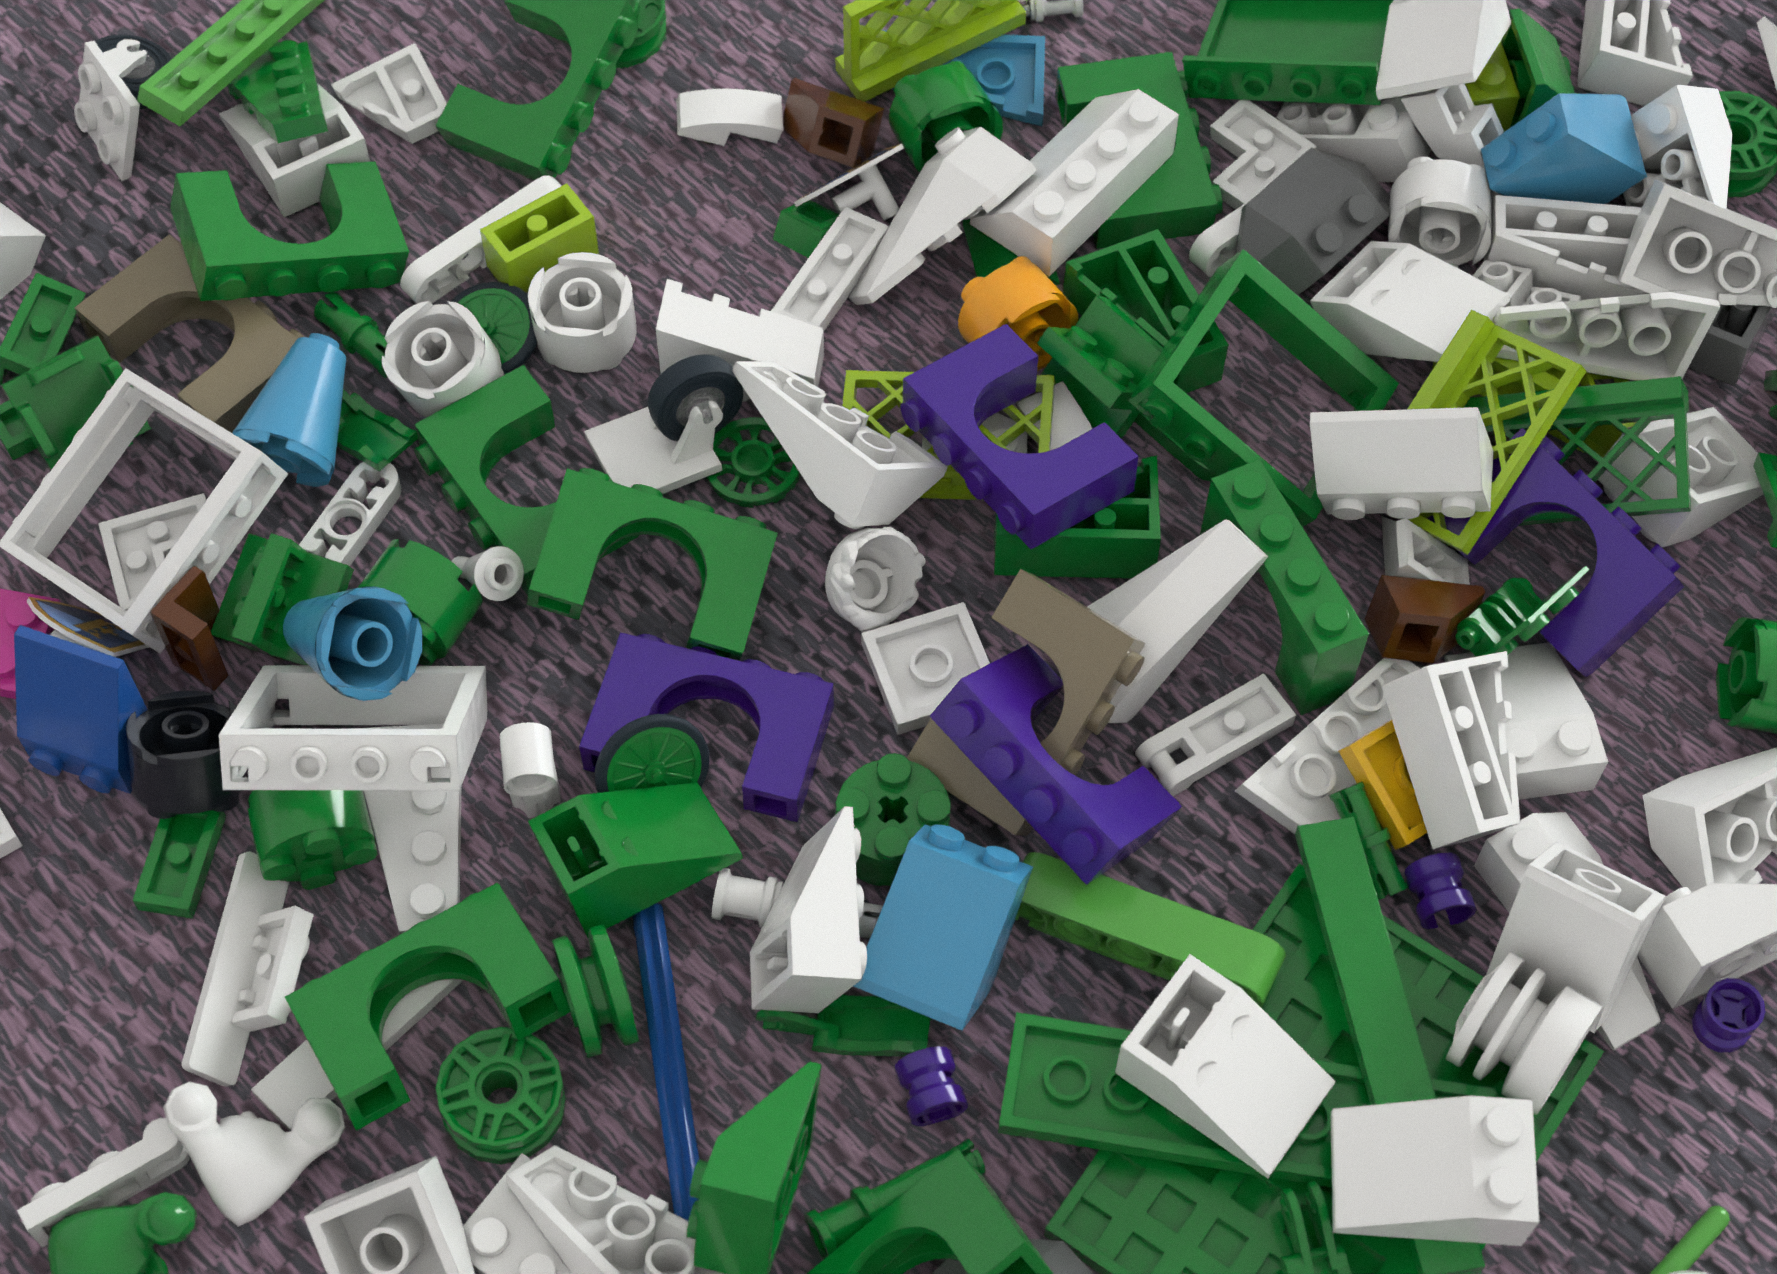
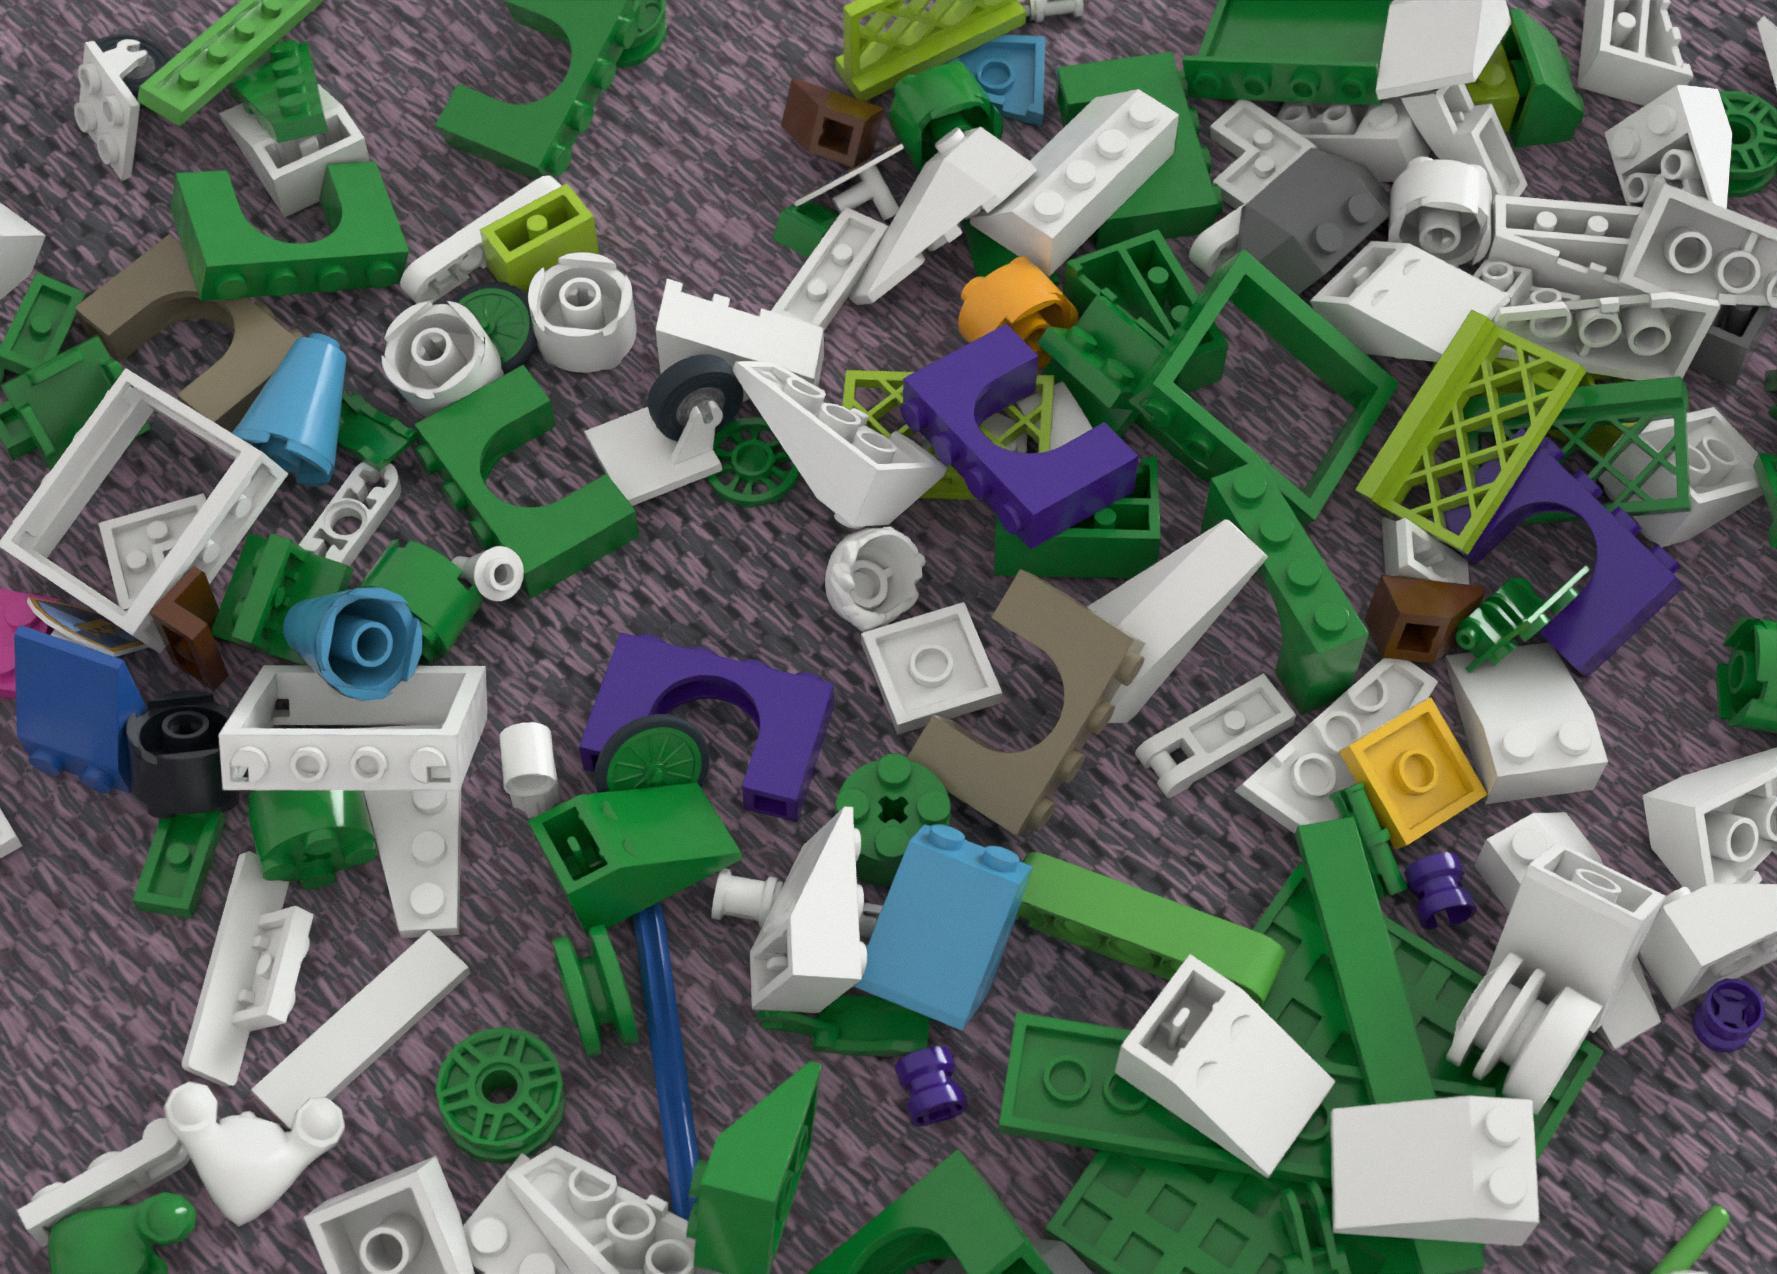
green arch [285,882,571,1131] -> none
green pin [314,292,387,378] -> none
white wing [331,43,447,144] -> none
green arch [526,468,778,661] -> none
white slope [676,89,783,146] -> none
green pin [804,1139,986,1259] -> none
dark purple arch [930,644,1182,885] -> none
white slope [1310,407,1493,520] -> none
white wedge [1381,651,1520,849] -> none
dark azure slope [1481,93,1647,204] -> none

